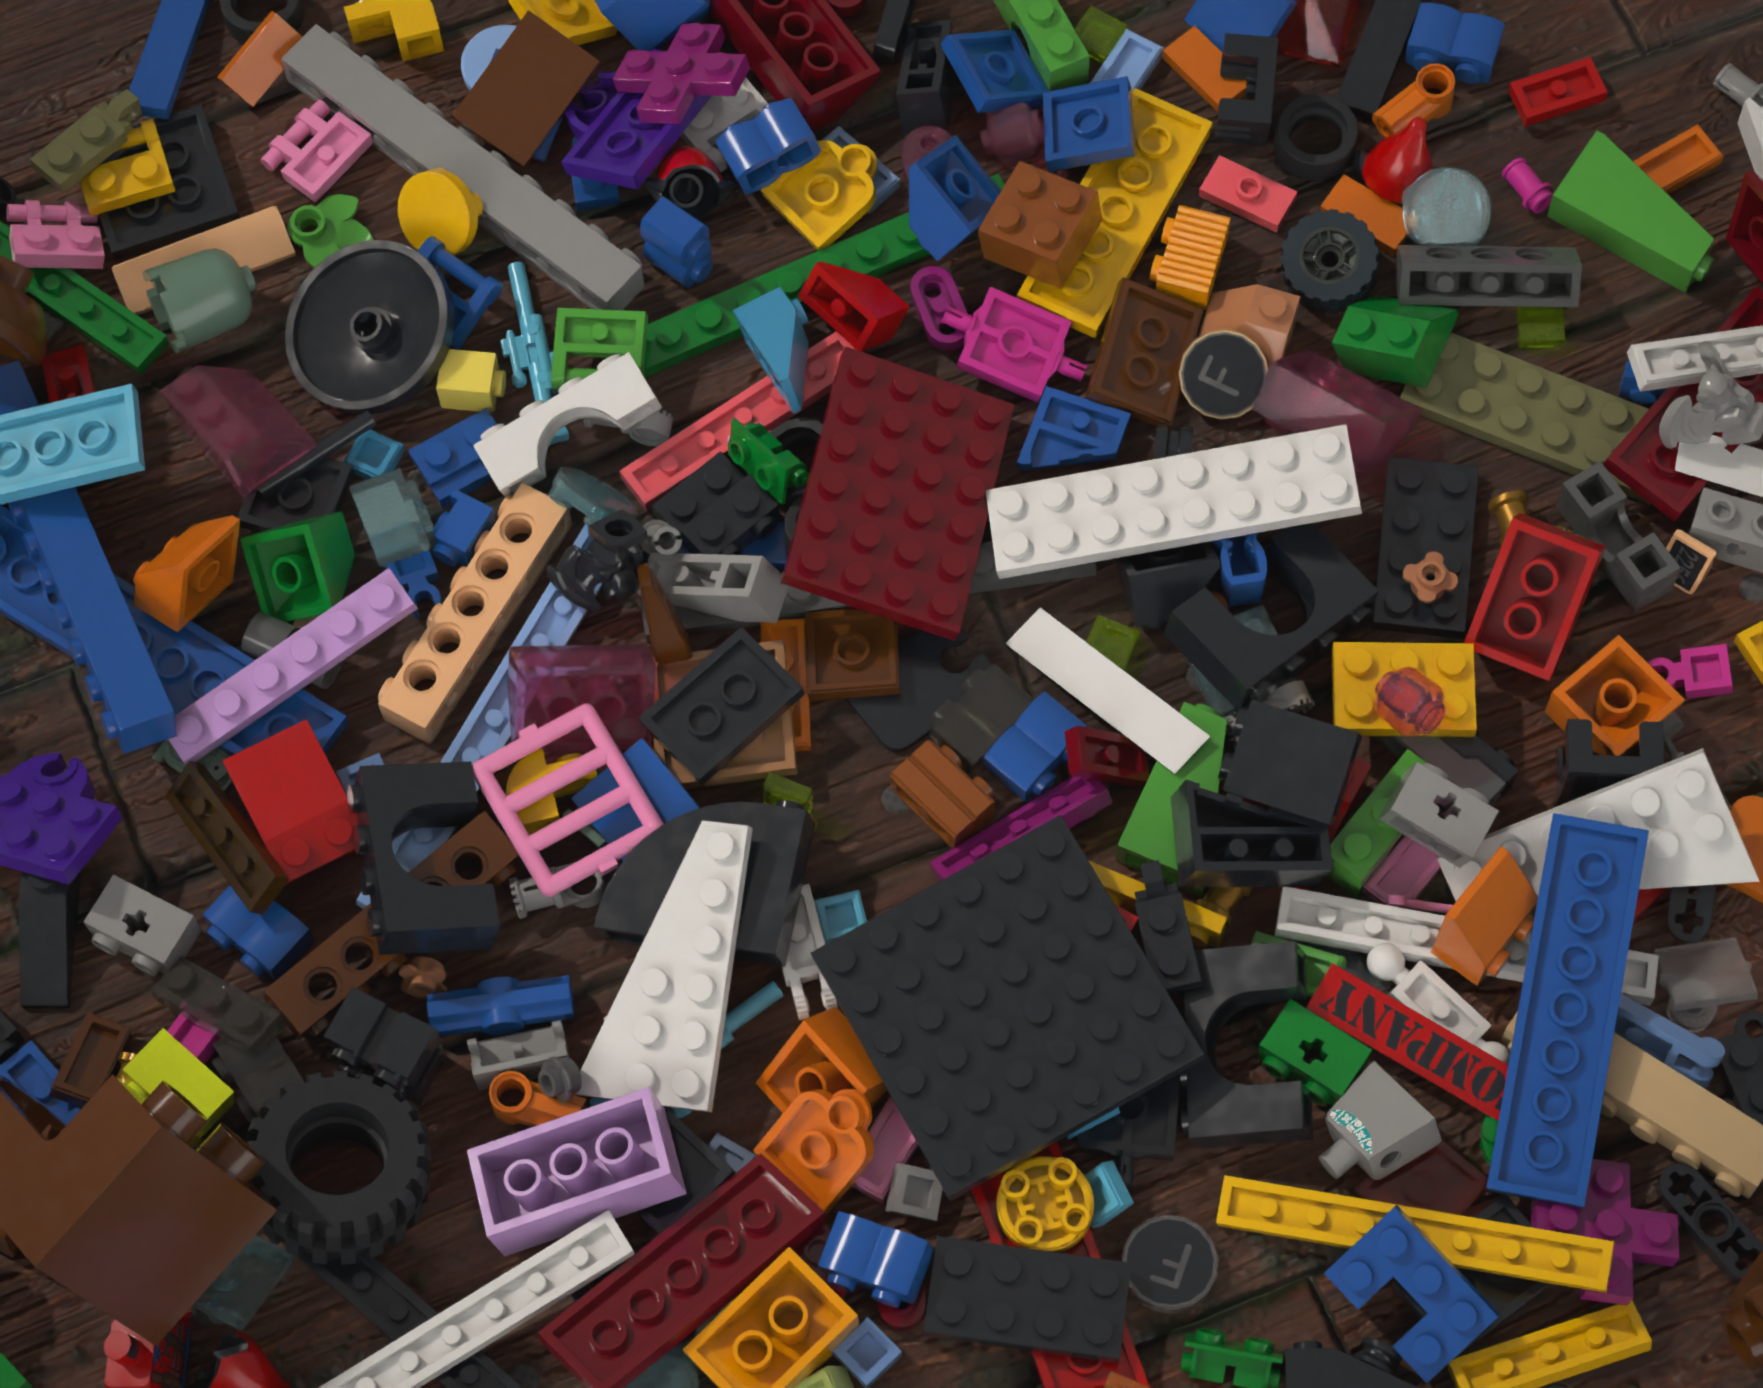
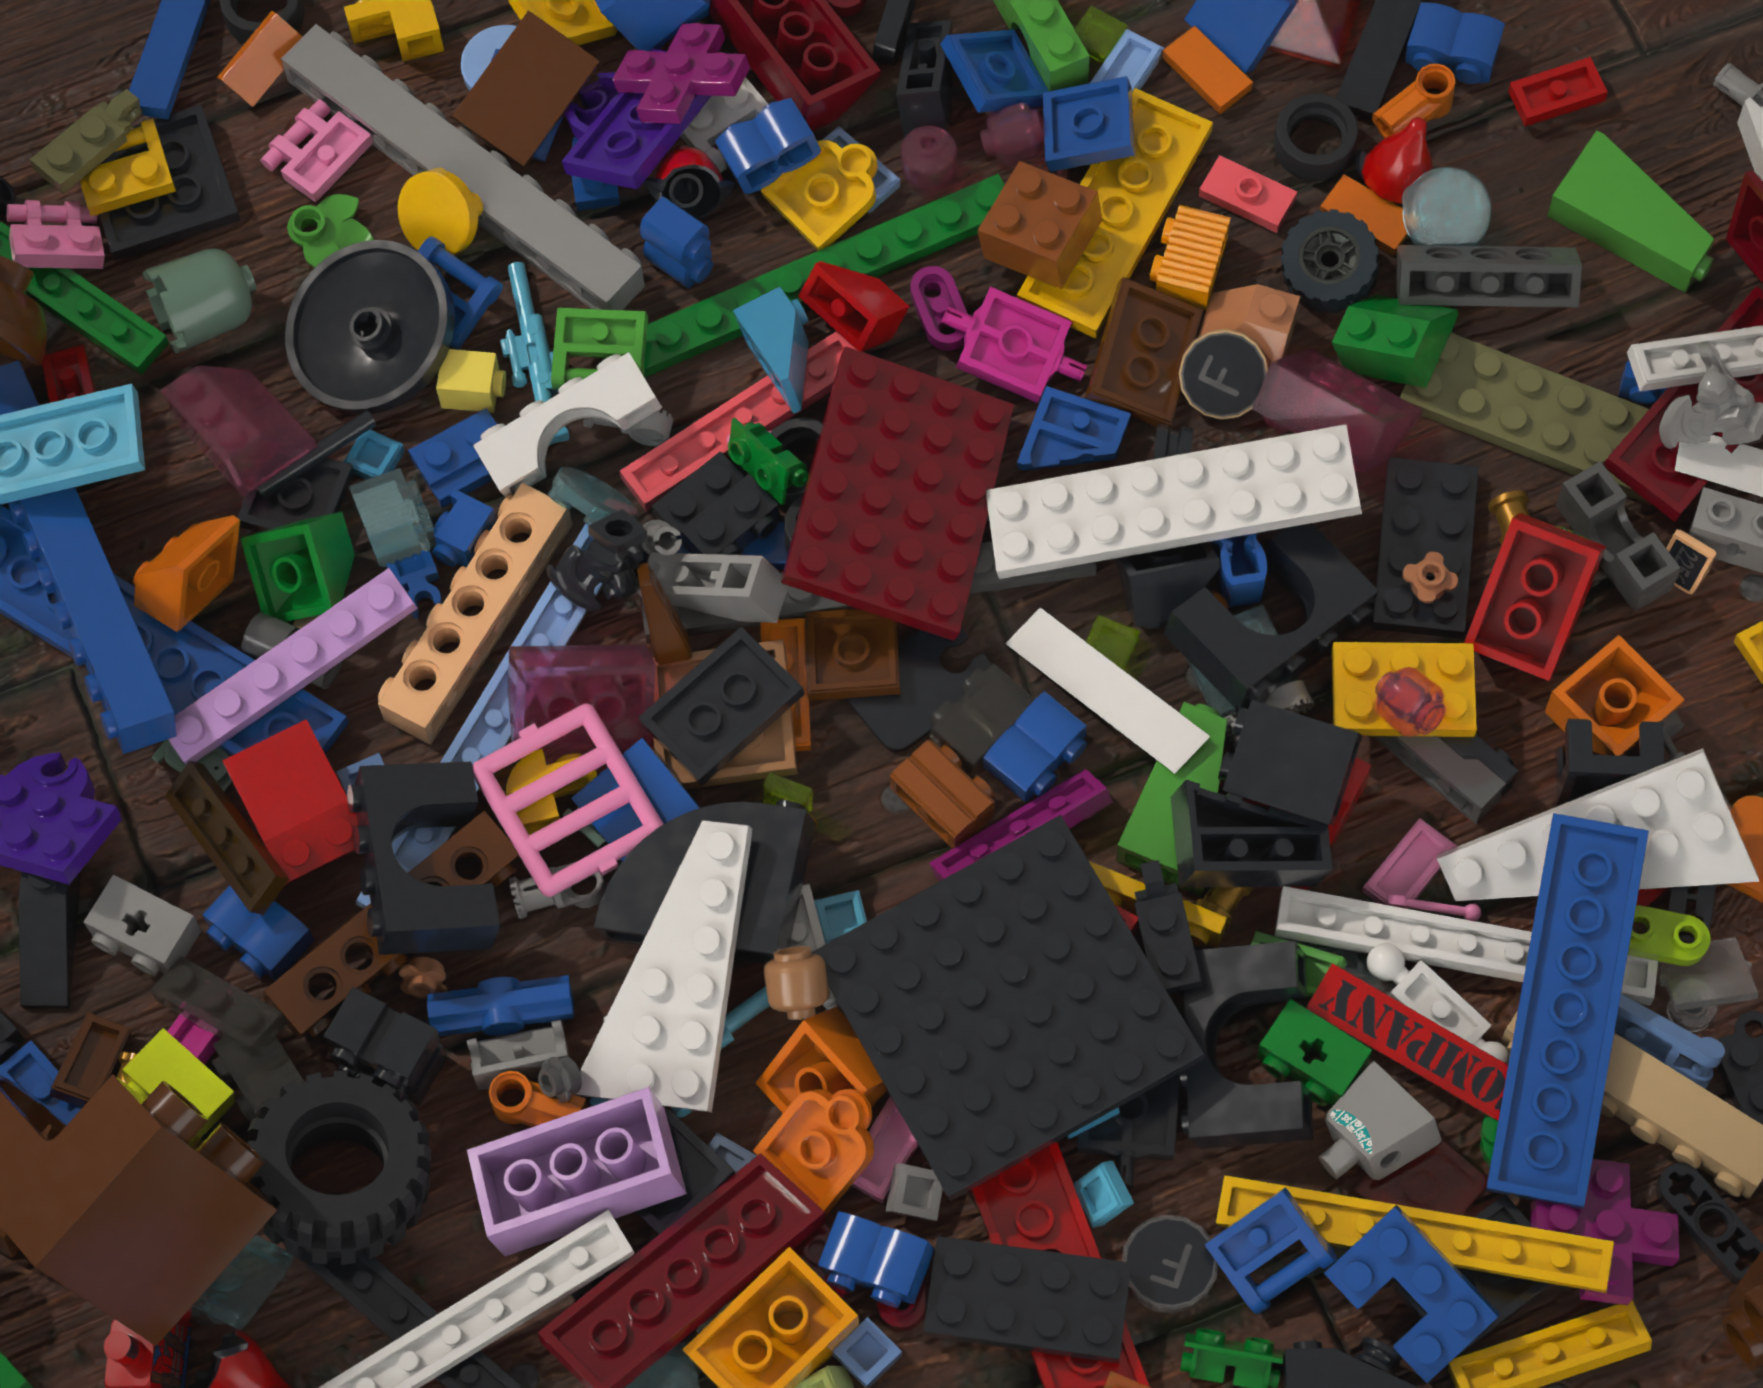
light nougat slope [111,206,296,315] -> none
blue slope [909,135,1001,261] -> none
yellow tile [996,1156,1094,1253] -> none
dark red plate [1064,726,1150,788] -> none
black panel [1214,33,1278,146] -> none
bright green arch [1326,749,1429,898] -> none
light grey brick [1379,762,1499,868] -> none
orange slope [1430,846,1538,986] -> none
dark pink pin [1501,157,1553,214] -> none
clear neon green tile [1516,307,1565,348] -> none
orange tile [1633,124,1724,194] -> none
dark pink plate [1648,644,1733,699] -> none
none -> medium nougat head [764,946,830,1020]
none -> blue plate [1205,1187,1337,1315]
none -> lime plate [1628,905,1711,966]

